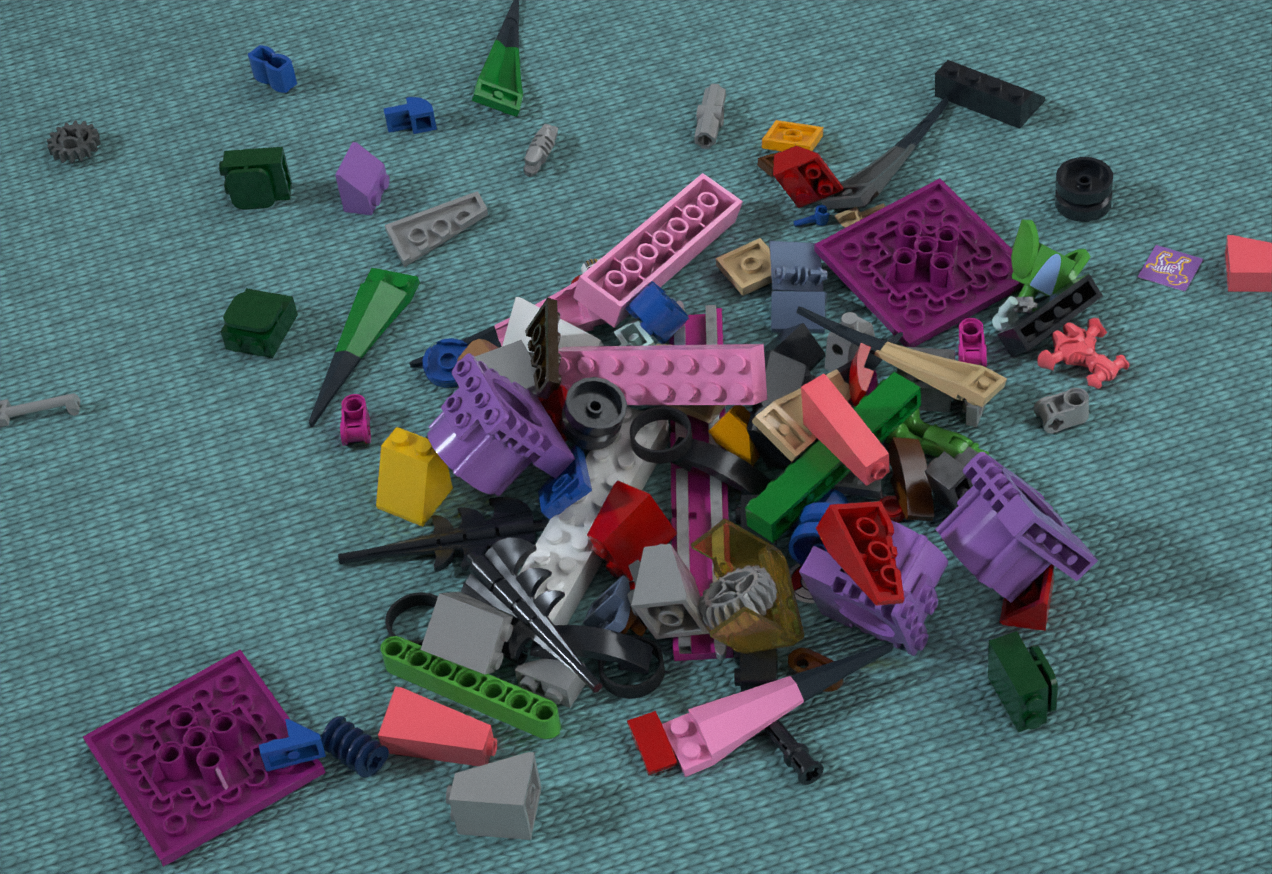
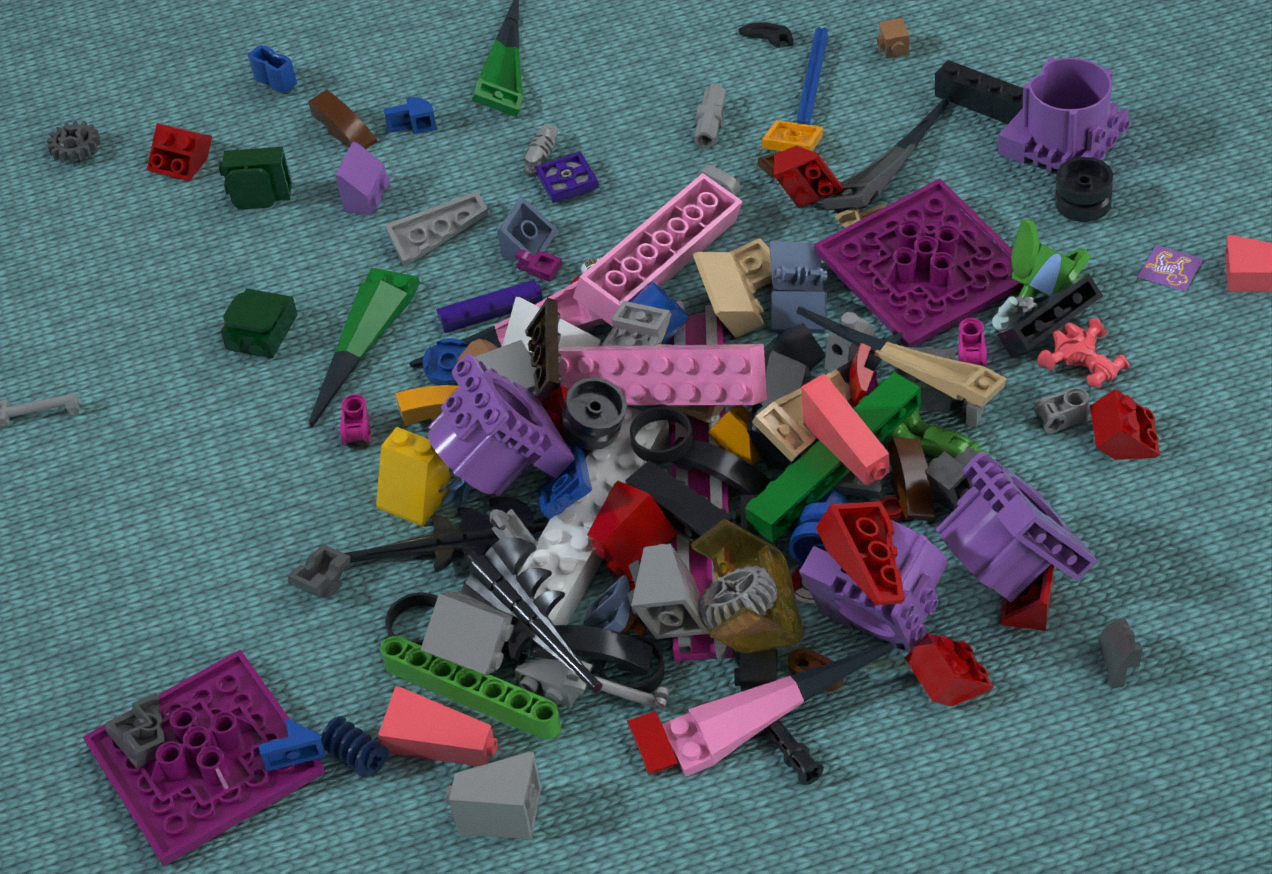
blue hand [793,205,830,227] -> none
dark green brick [988,631,1058,732] -> none
none -> dark grey slope [105,693,165,769]
none -> red slope [147,123,212,181]
none -> dark grey cylinder [288,544,350,598]
none -> reddish brown slope [308,90,377,149]
none -> light orange slope [395,385,459,426]
none -> dark purple hinge [436,279,543,333]
none -> flat silver piece [438,476,474,511]
none -> light grey hinge [490,509,538,546]
none -> sand blue slope [497,196,558,261]
none -> magenta plate [515,249,562,282]
none -> dark purple piece [535,152,599,203]
none -> light grey hinge [563,661,670,711]
none -> light grey slope [601,301,671,346]
none -> black brick [625,460,733,556]
none -> tan slope [693,252,764,339]
none -> light grey beam [697,165,741,196]
none -> black piece [738,22,793,48]
none -> blue axle [797,27,828,125]
none -> medium nougat brick [877,18,910,58]
none -> red slope [905,633,994,707]
none -> medium lavender hose [998,57,1130,173]
none -> red slope [1090,389,1160,460]
none -> dark grey slope [1098,618,1143,688]

